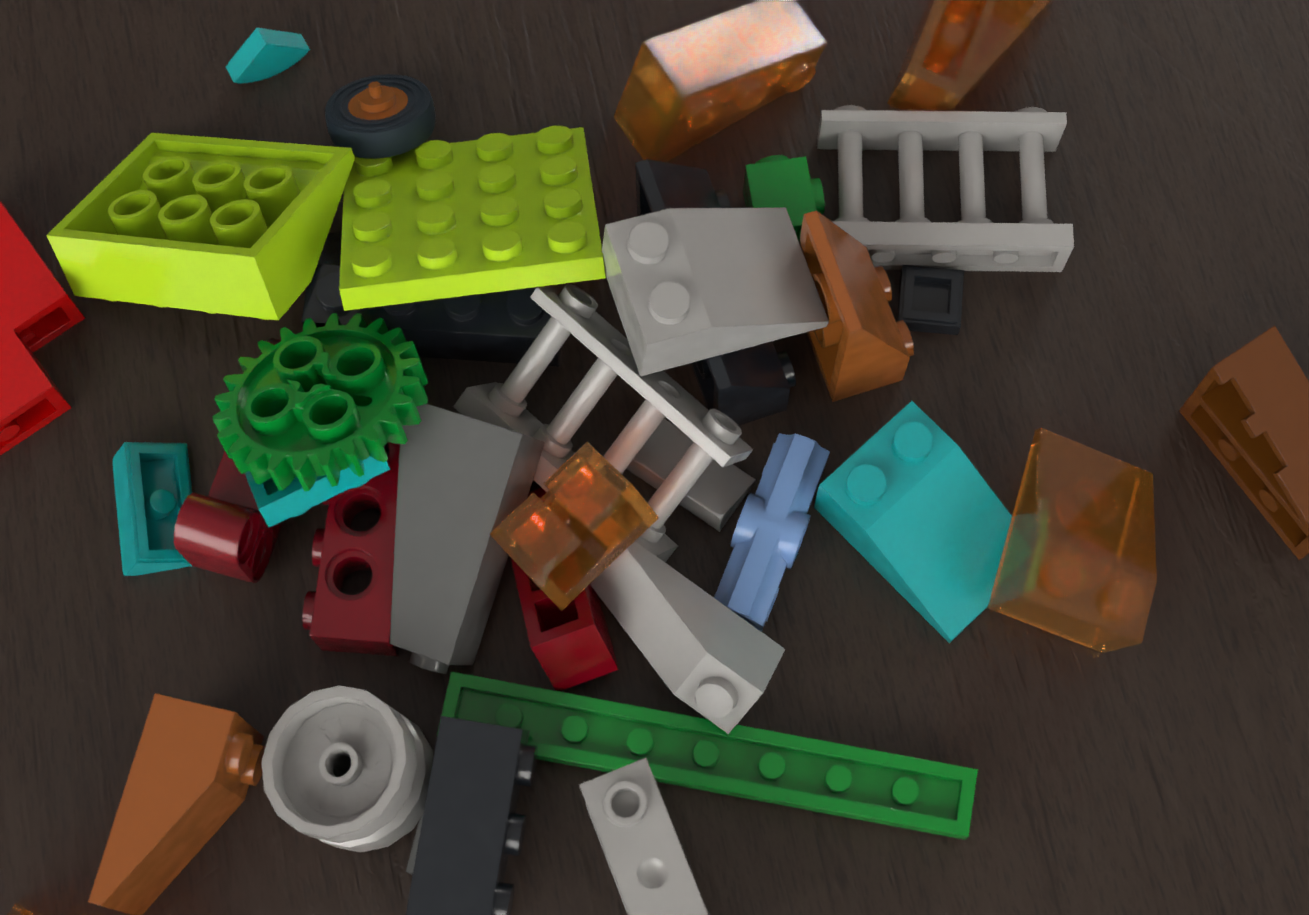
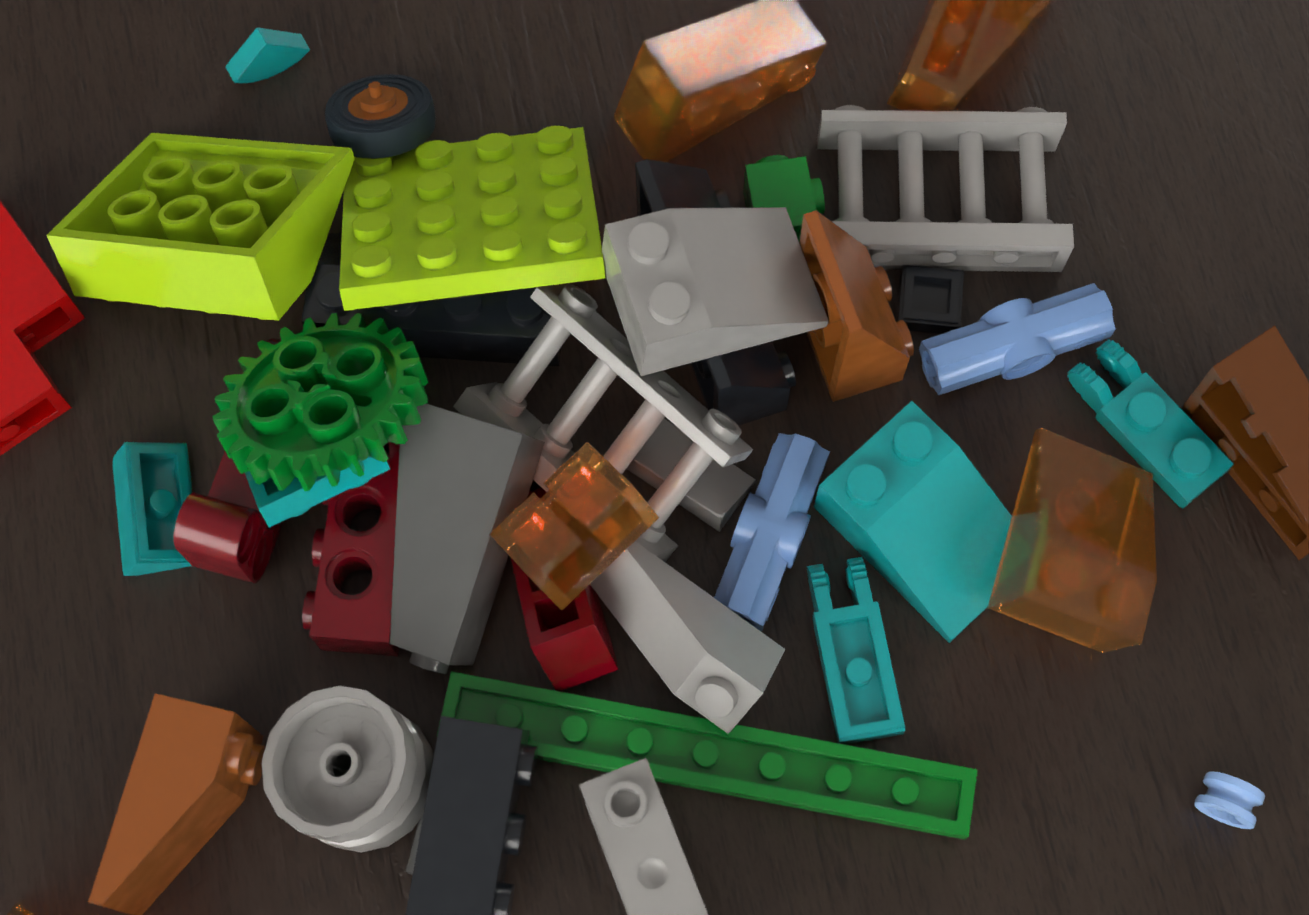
none -> teal hinge [807,557,906,745]
none -> medium blue piece [919,283,1116,396]
none -> teal hinge [1067,339,1234,509]
none -> light blue bush [1194,771,1265,829]

